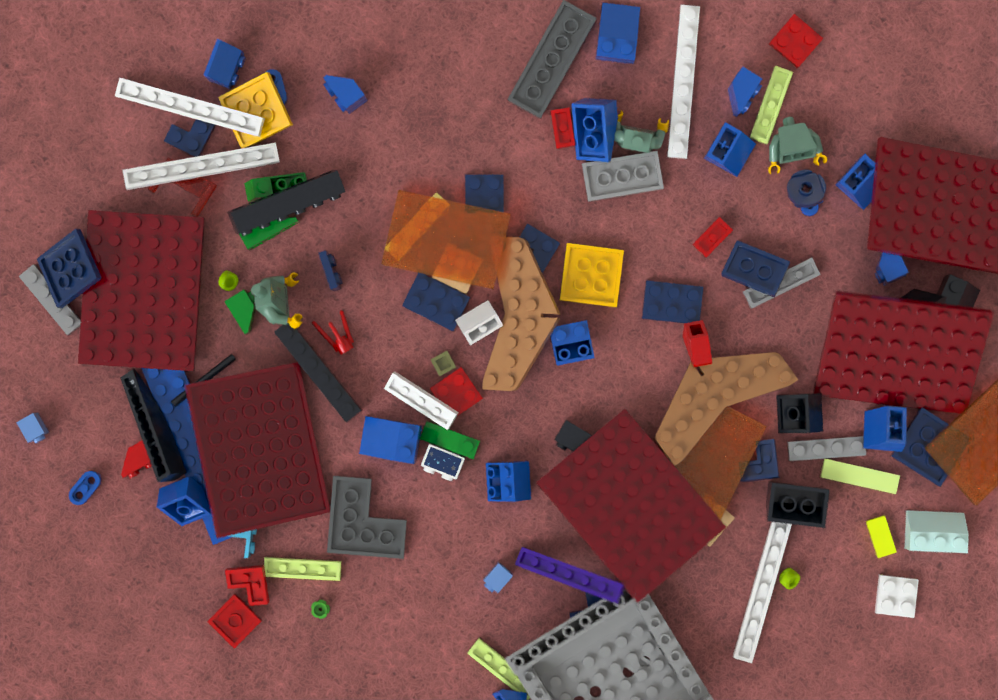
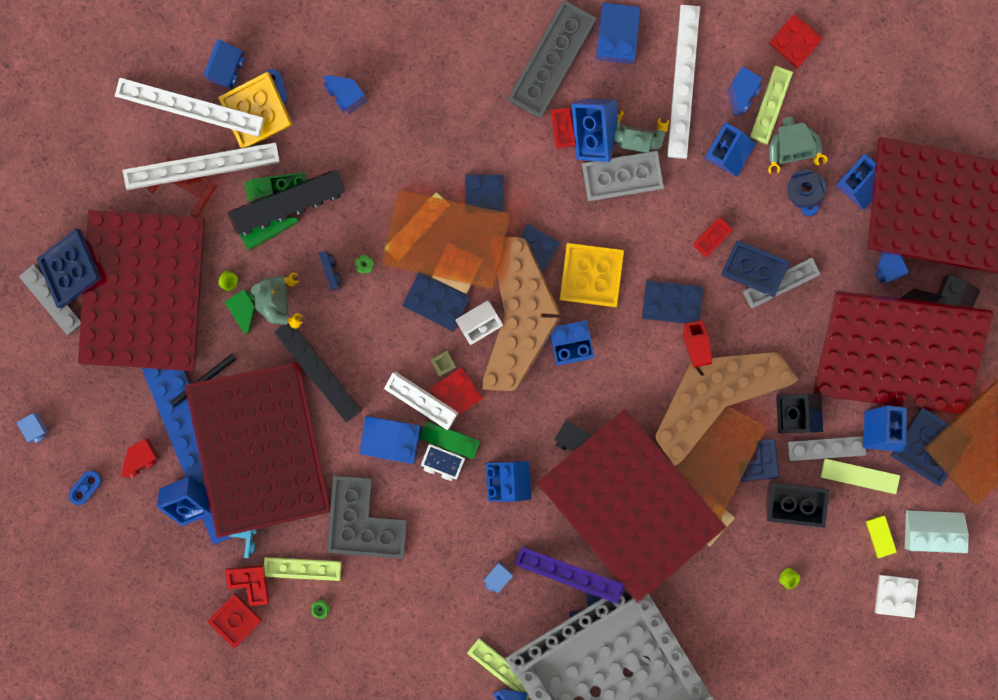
black slope [120,369,187,482] -> none
dark blue plate [164,119,216,157] -> none
red plant [312,310,354,355] -> none
white plate [733,522,792,663] -> none
none -> bright green plate [355,255,374,274]

